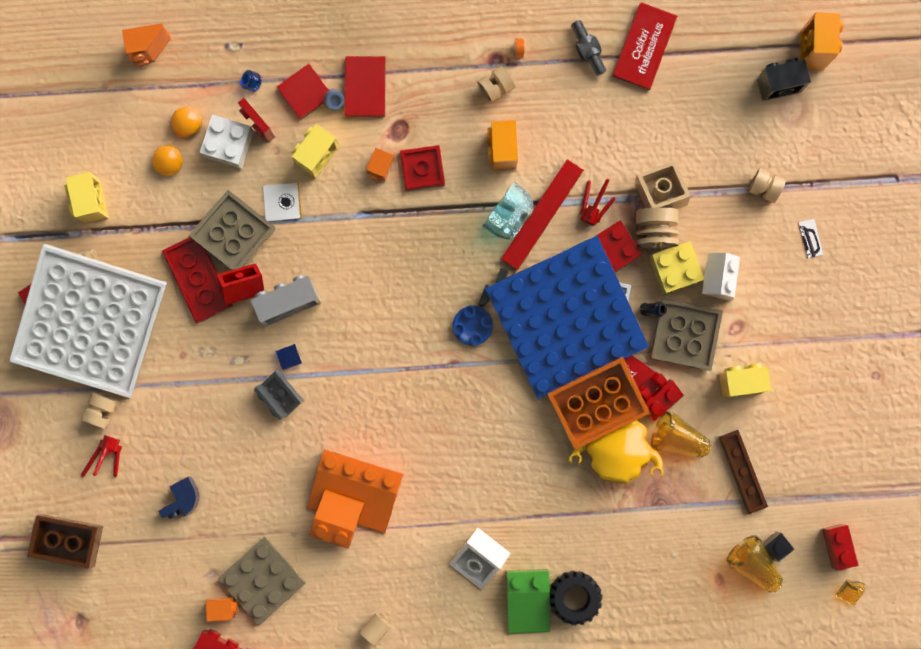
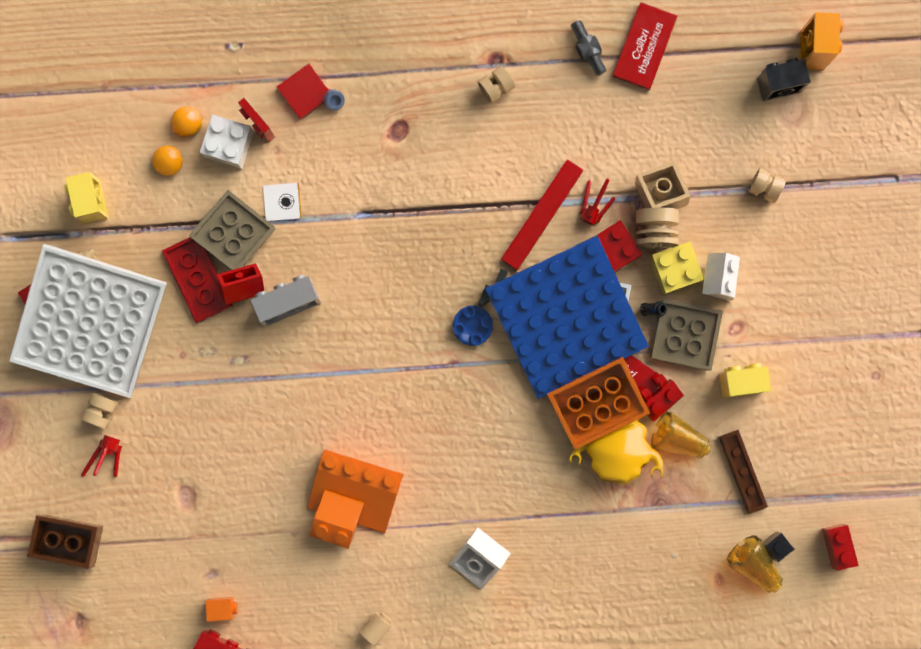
orange slope [122,23,171,66] -> none
dark blue brick [158,476,199,520] -> none
dark tan plate [218,537,306,626] -> none
clear blue tile [241,70,262,92] -> none
dark grey bracket [254,370,304,420] -> none
clear blue tile [276,344,302,370] -> none
light yellow brick [292,124,339,179] -> none
red tile [345,56,386,117] -> none
orange brick [366,148,395,182] -> none
red tile [400,145,445,191] -> none
clear light blue brick [482,182,533,240] -> none
light orange brick [487,120,518,170] -> none
bright green slope [506,569,550,633] -> none
orange tile [514,38,524,59] -> none
black tyre [550,571,603,626] -> none
sticker [799,219,823,258] -> none
clear yellow slope [836,580,865,605] -> none

